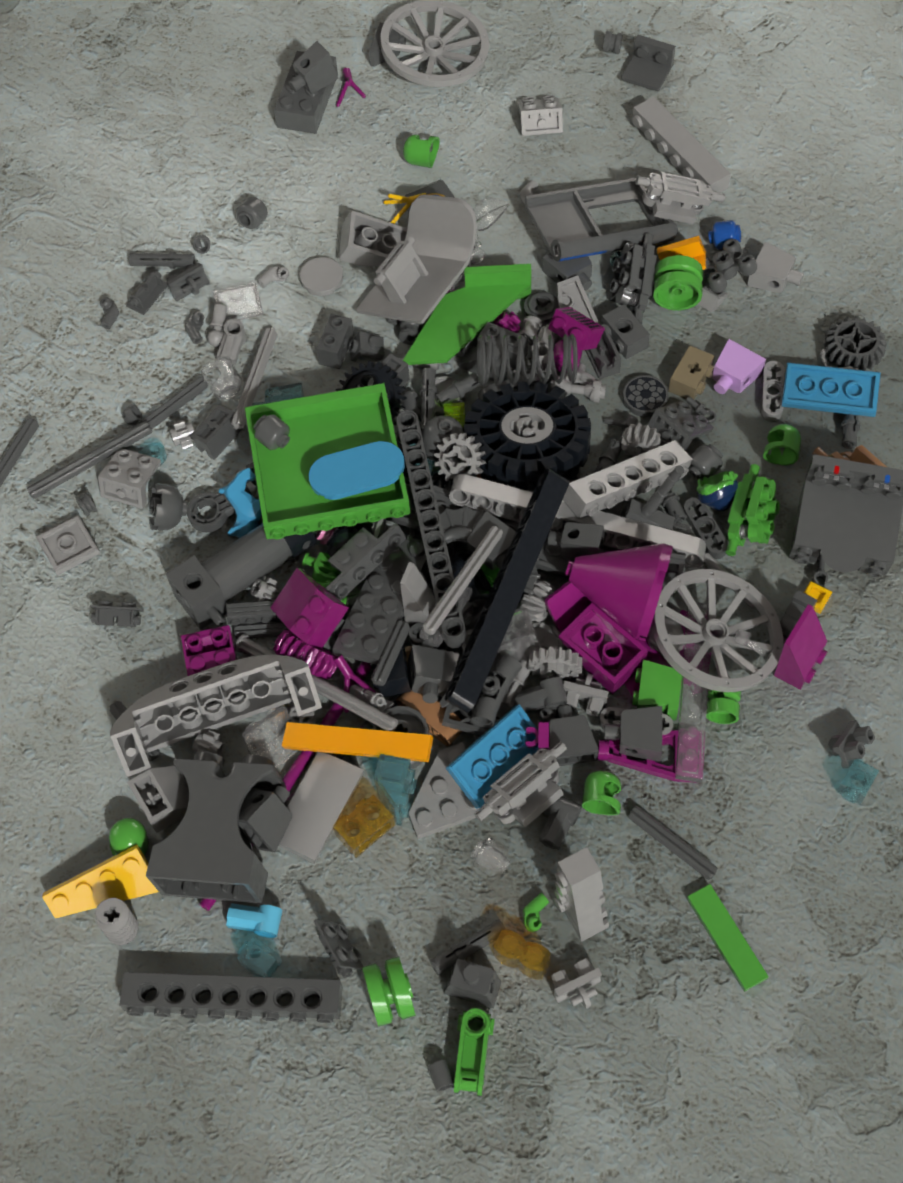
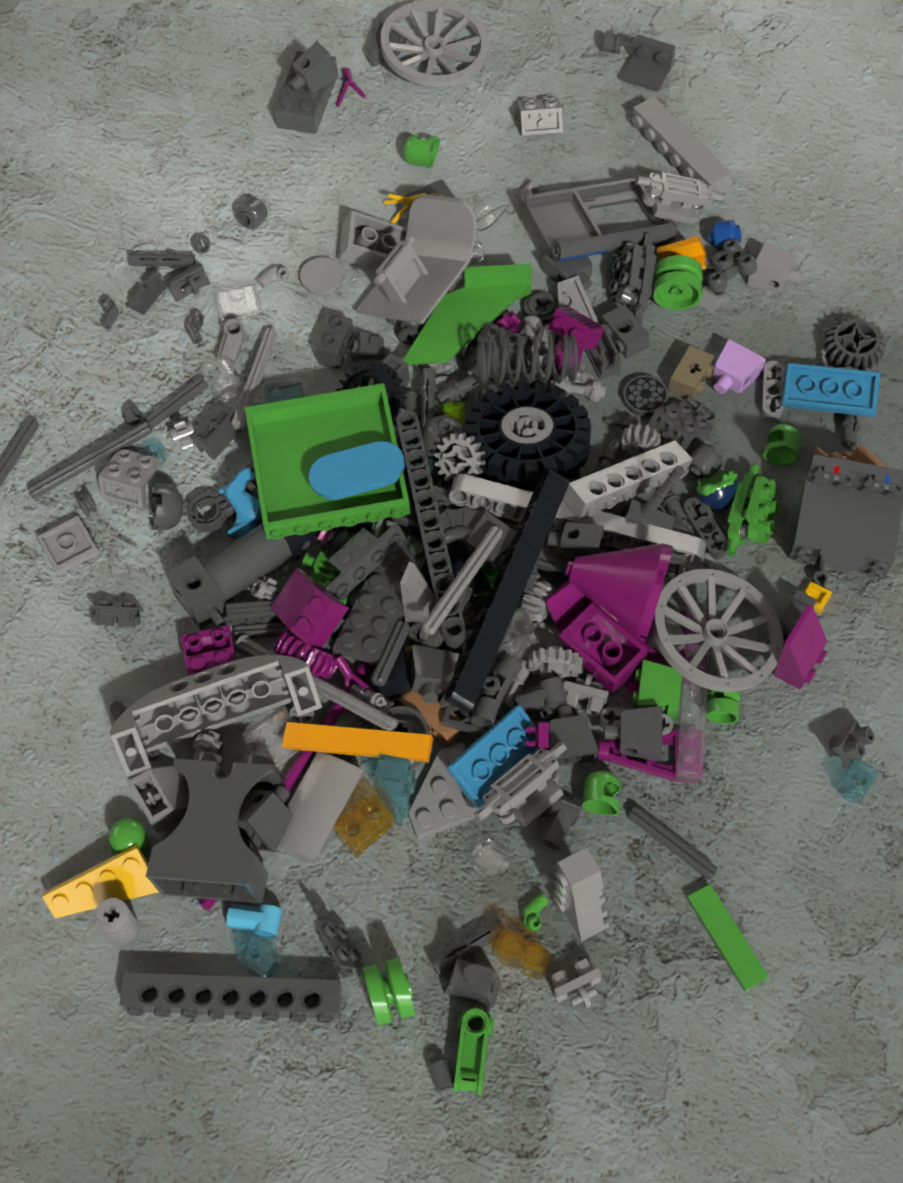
light grey pin [207,304,228,347] -> none
dark grey head [254,414,290,450] -> none
clear hand [734,629,766,656] -> none

